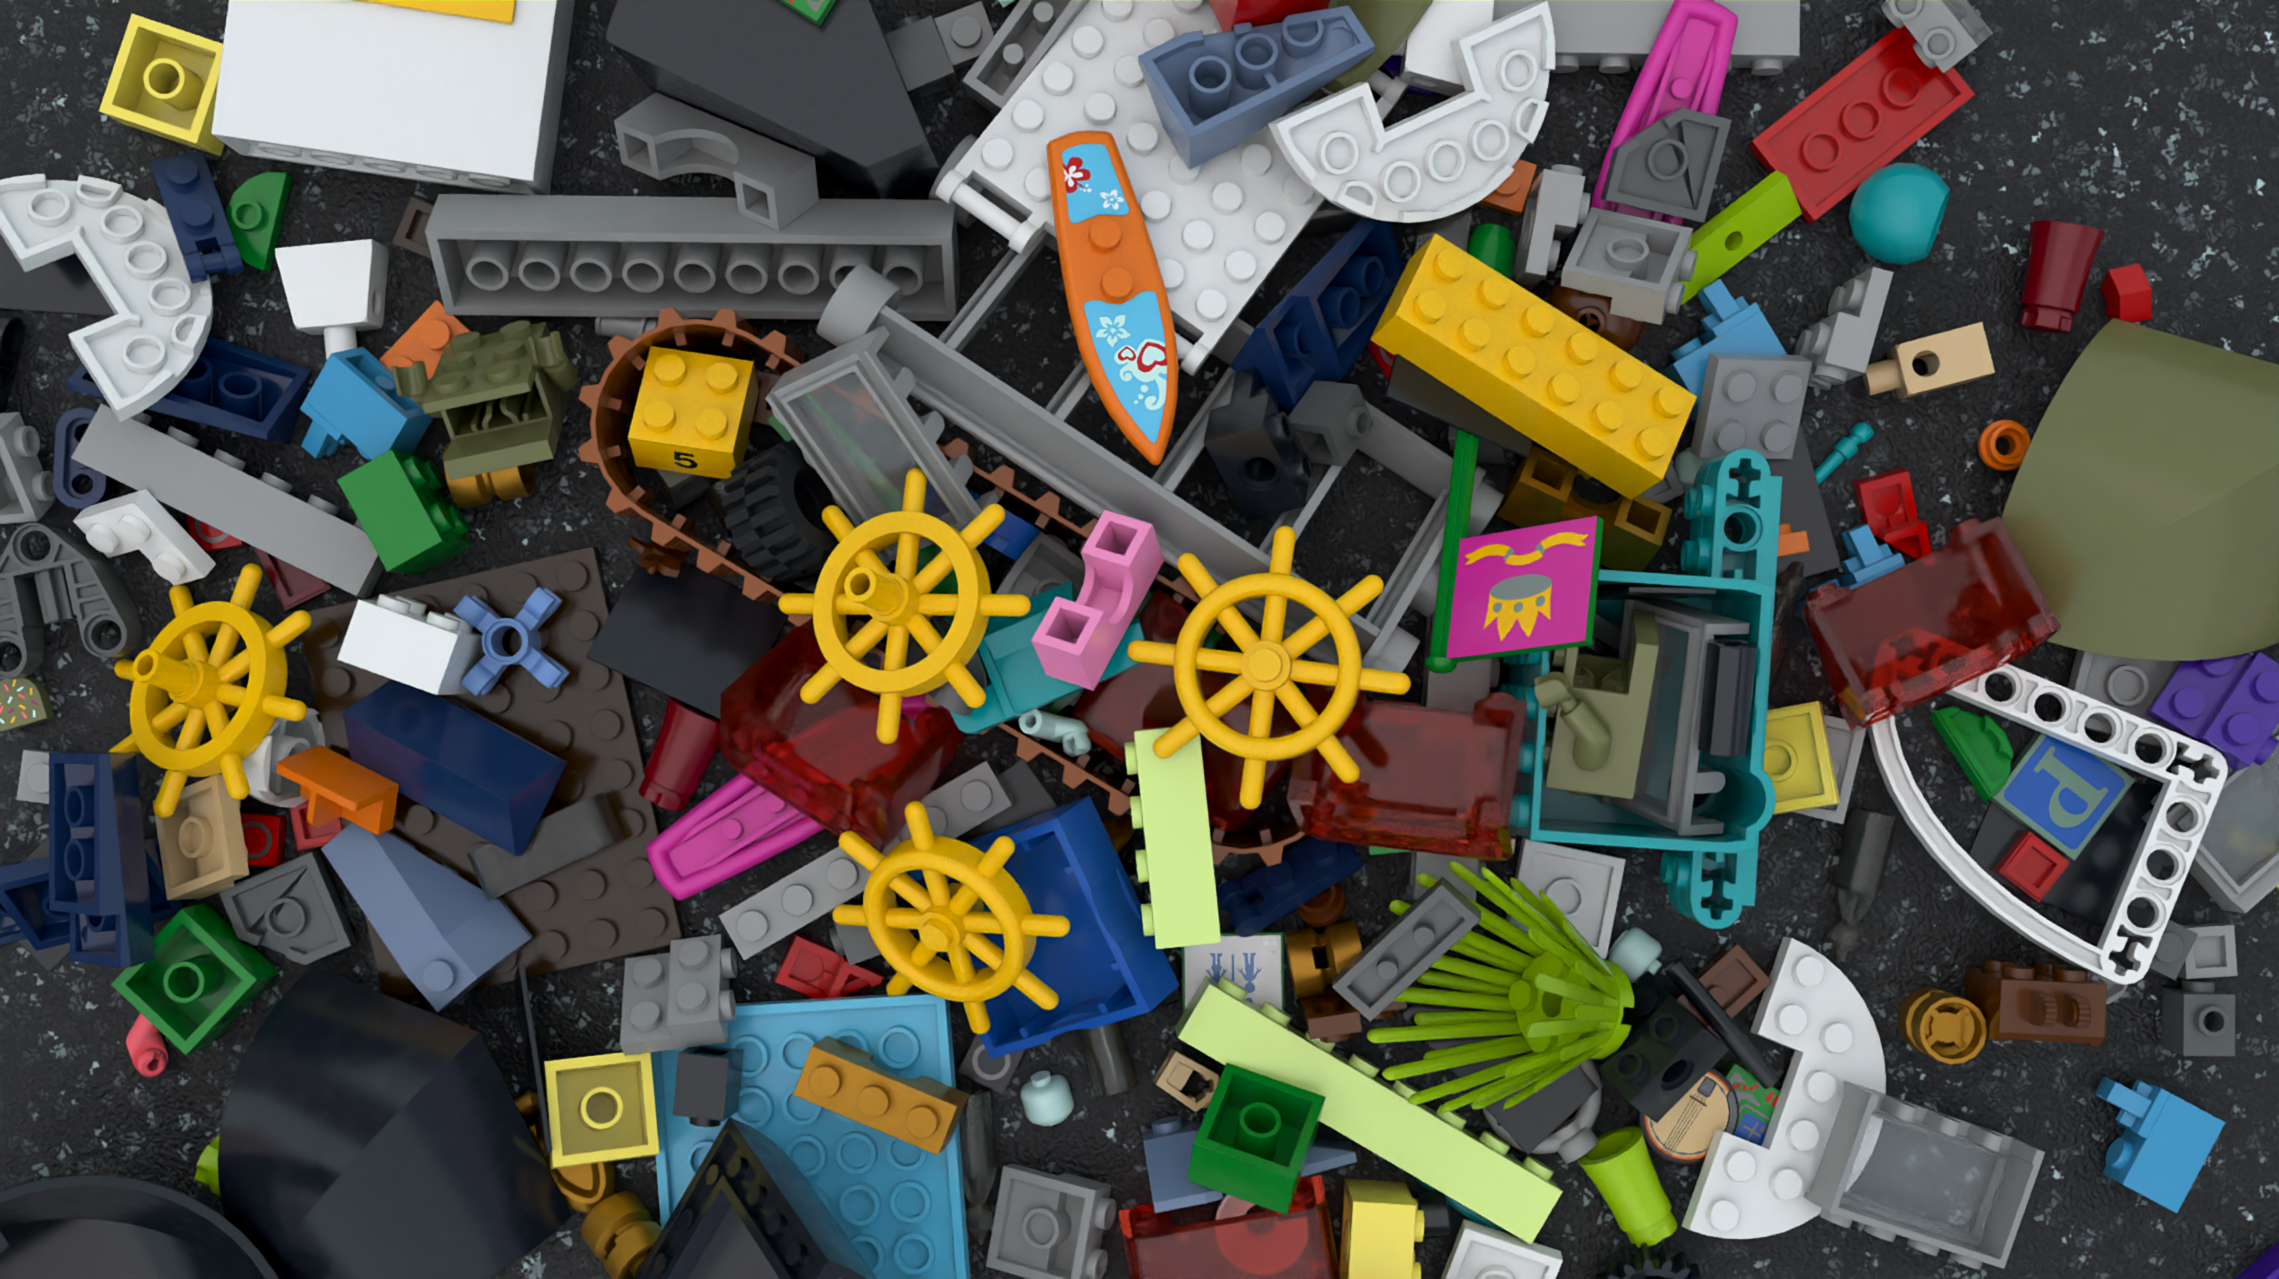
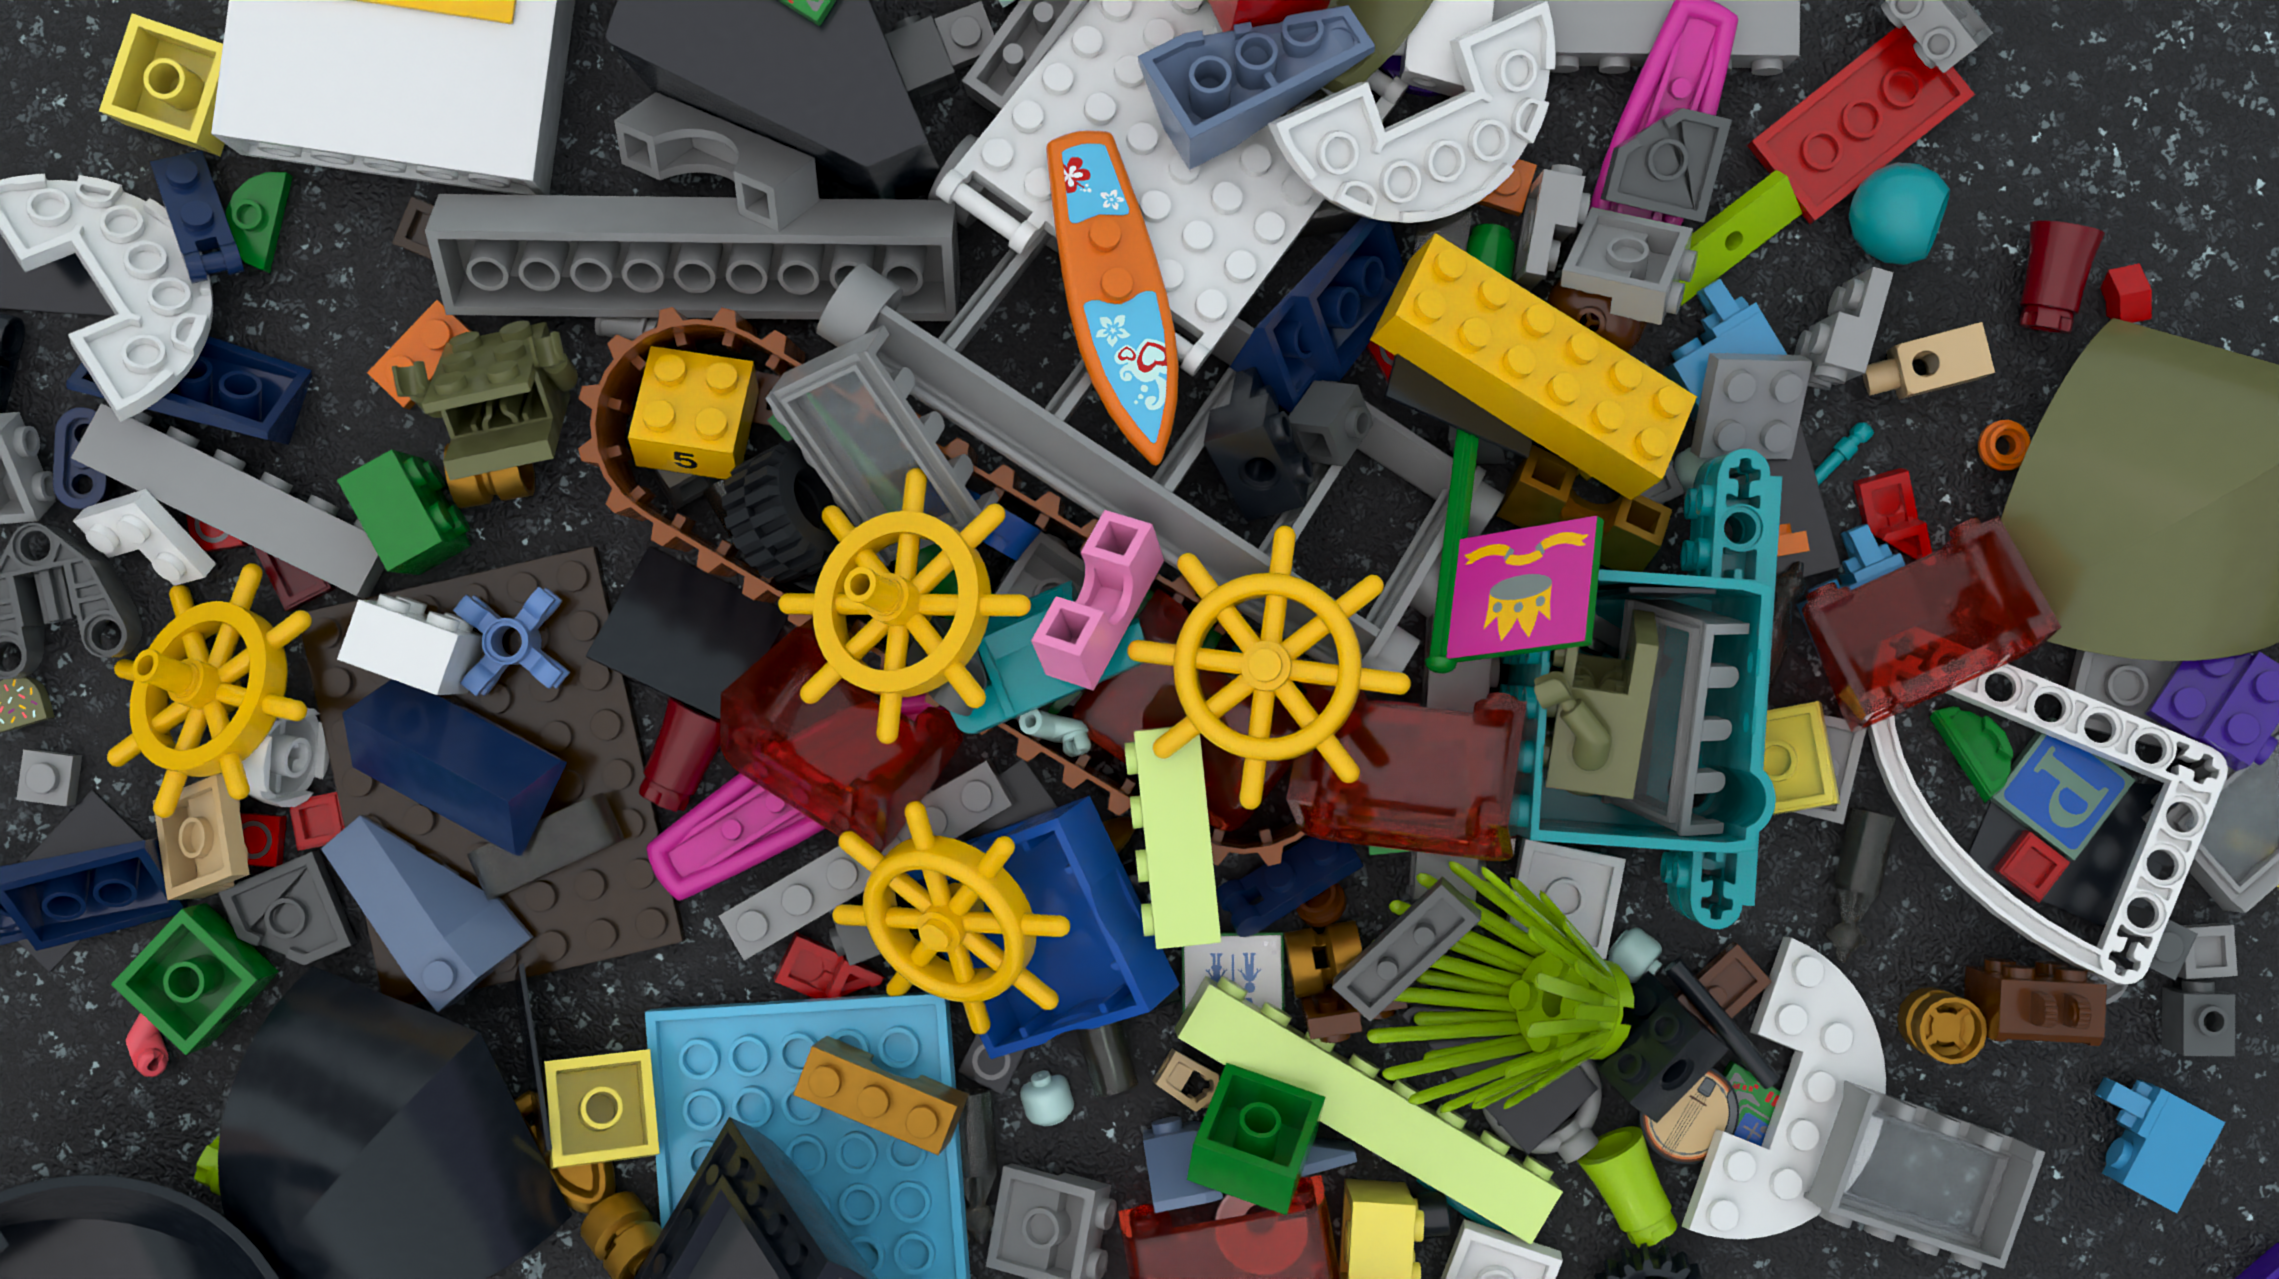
dark blue slope [49,752,156,968] -> none
white torso [275,239,389,360] -> none
orange panel [276,745,399,835] -> none
dark azure hinge [300,347,433,461] -> none
light grey plate [620,934,737,1056] -> none
reddish brown plant [628,537,689,578] -> none
black brick [673,1045,744,1127] -> none
black axle [1698,638,1758,757] -> none

